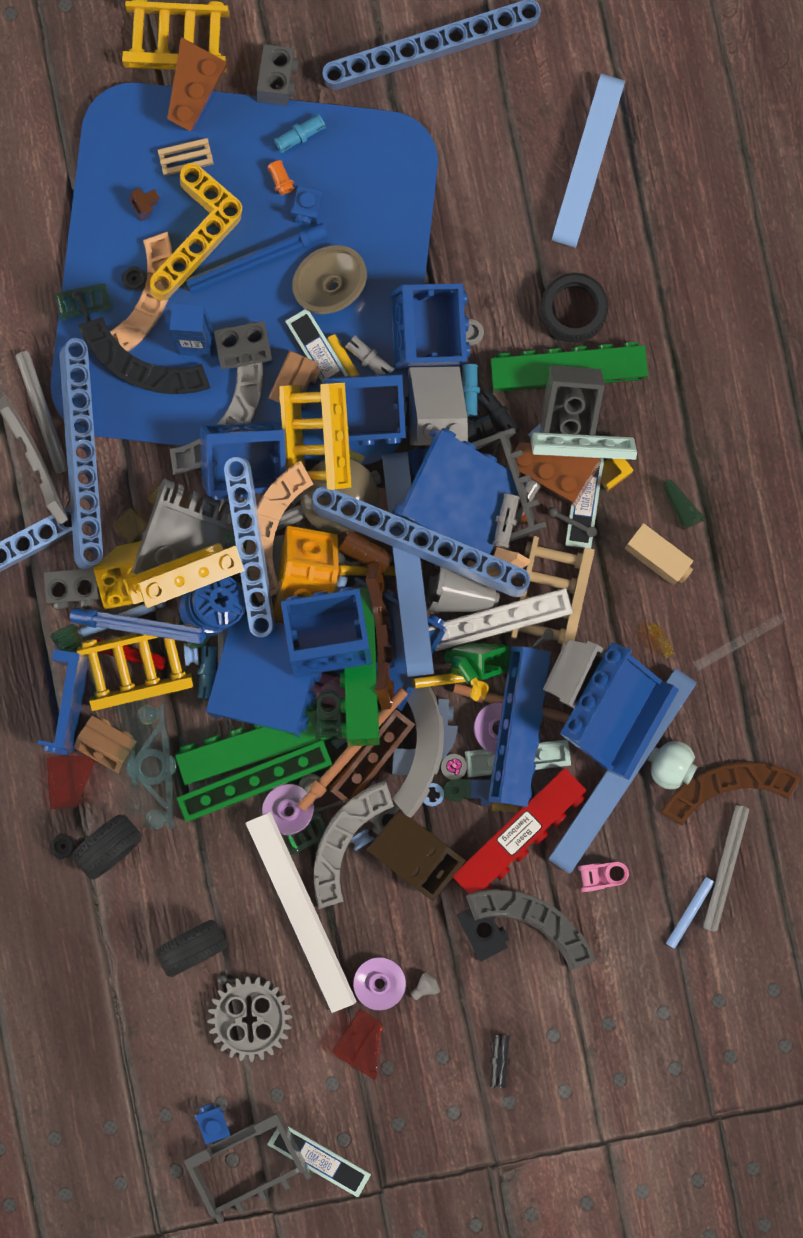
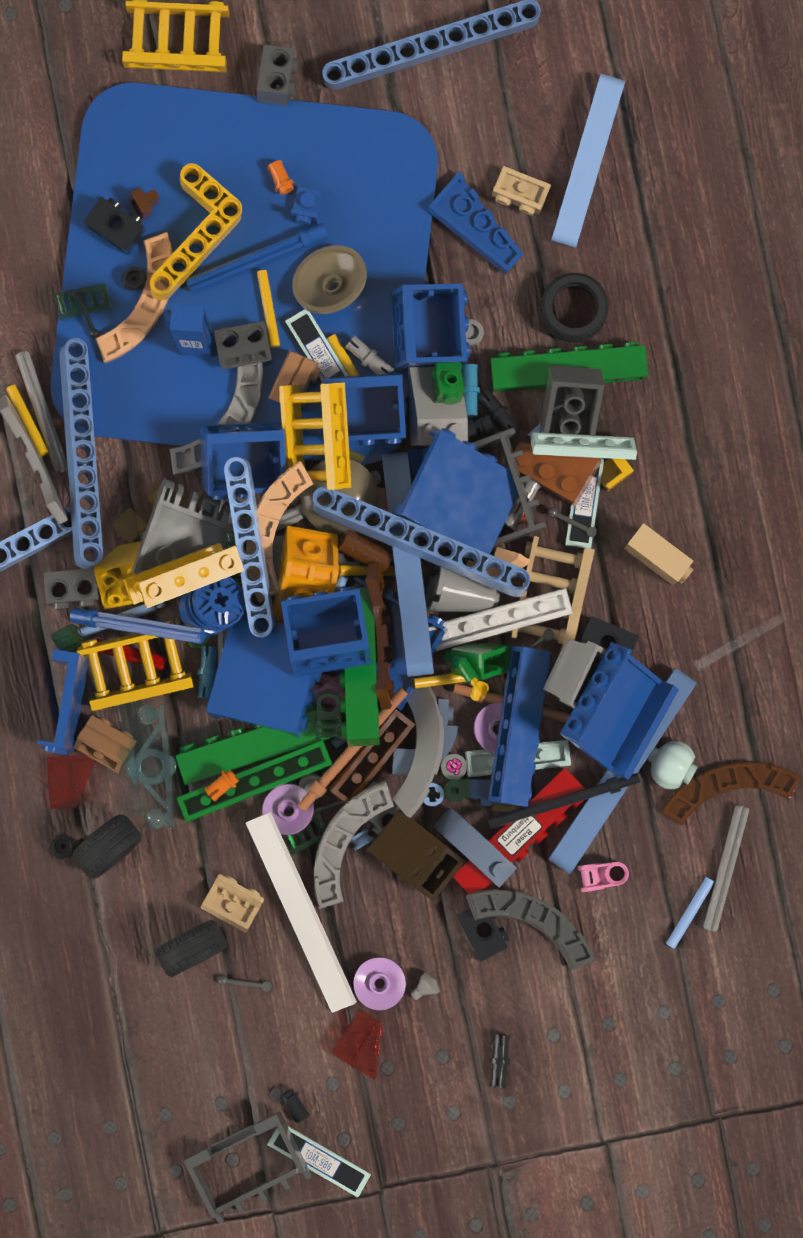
black tile [78,317,211,394] -> none
tan tile [158,138,214,176] -> none
dark orange wedge [167,37,229,131] -> none
light blue bush [184,643,199,666] -> none
blue bracket [195,1103,231,1144] -> none
light grey gear [207,976,293,1062] -> none
dark azure pin [274,114,326,153] -> none
light grey pin [492,494,520,548] -> none
clear yellow tile [647,623,674,658] -> none
clear green slope [663,479,705,531] -> none
none -> yellow bar [6,385,49,457]
none -> black brick [84,197,146,255]
none -> tan bracket [200,874,264,933]
none -> orange pin [204,769,239,801]
none -> yellow bar [257,270,280,348]
none -> black pin [279,1088,310,1124]
none -> blue wing [427,171,523,275]
none -> green brick [430,362,465,405]
none -> sand blue arch [433,808,517,887]
none -> black bar [487,773,640,829]
none -> tan bracket [492,166,551,216]
none -> black brick [580,616,639,655]

